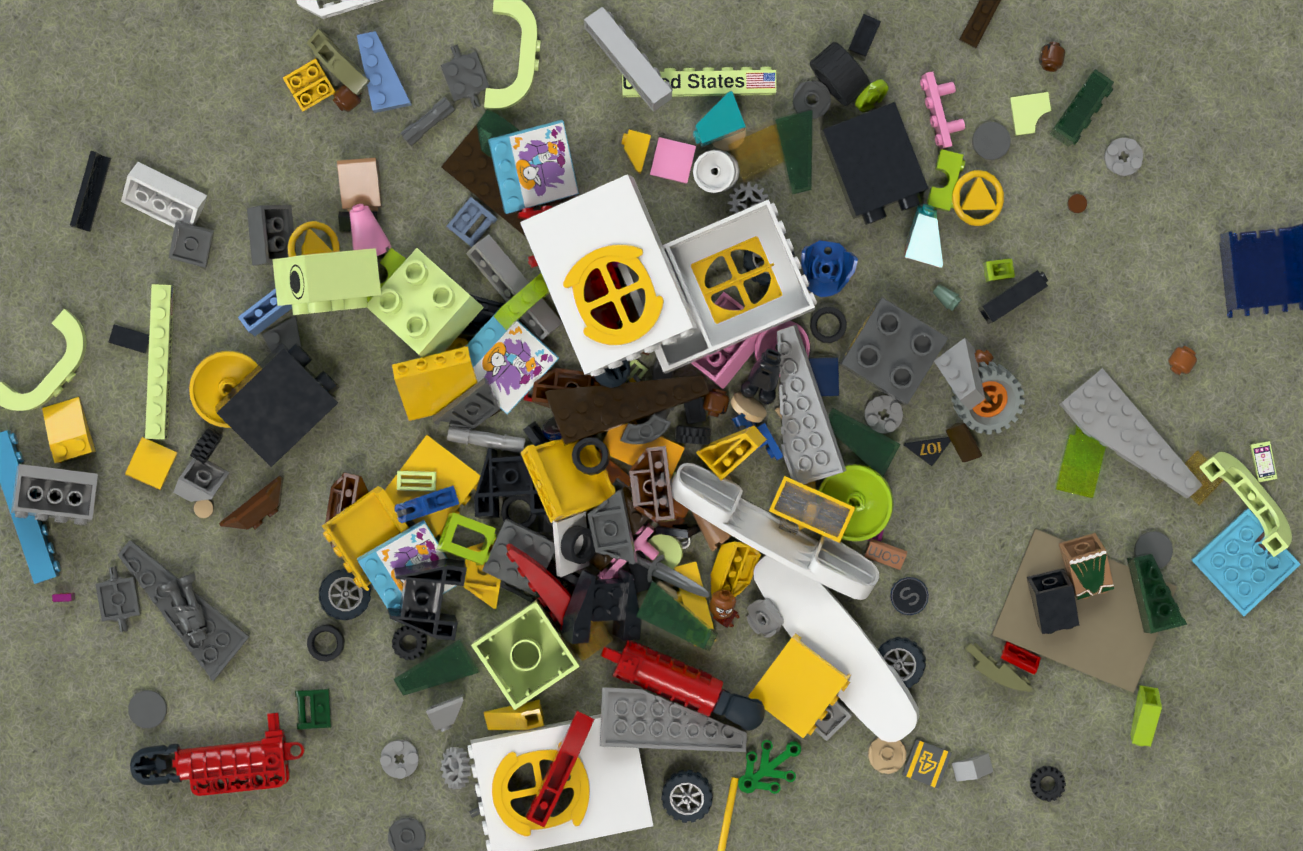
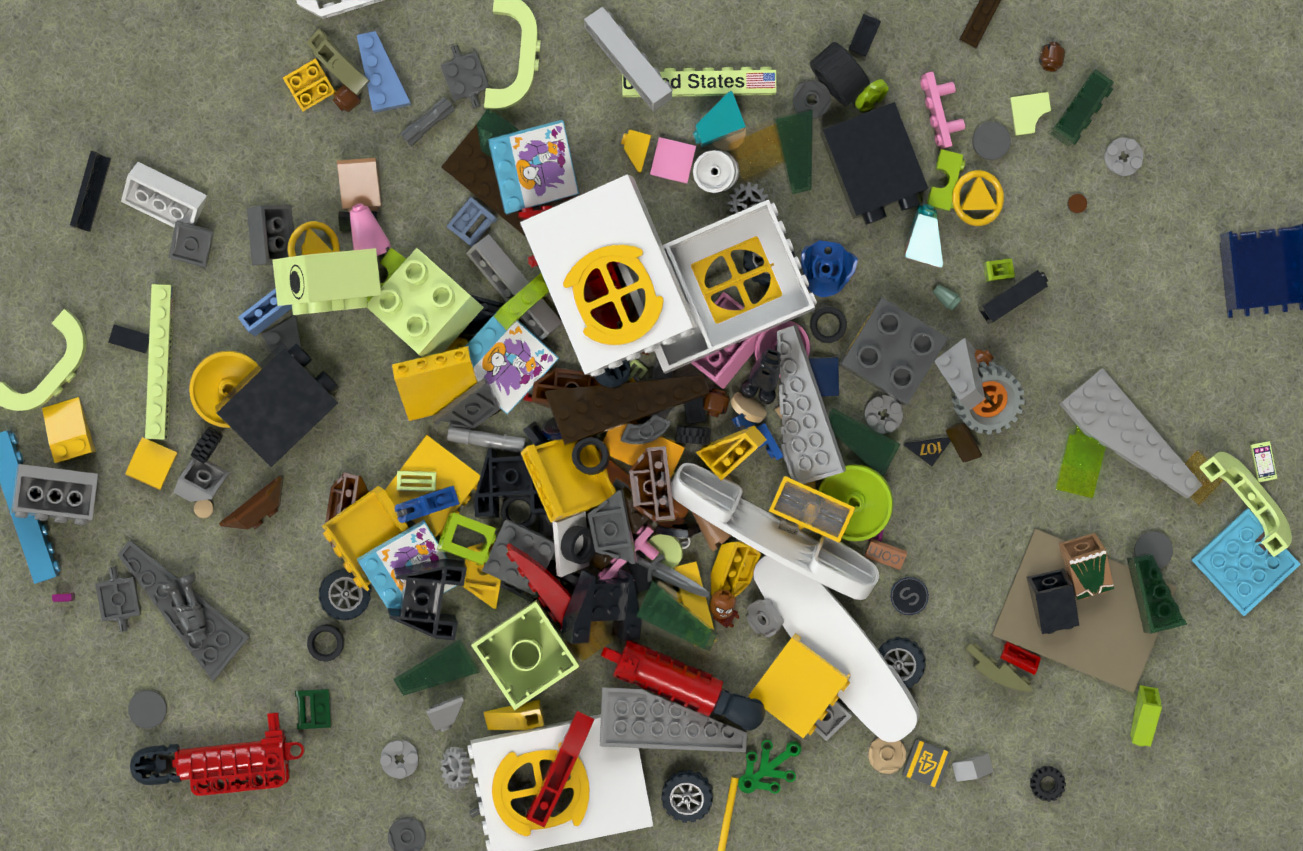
black tyre [392,626,427,660] -> none
dark orange head [1168,346,1197,375] -> none

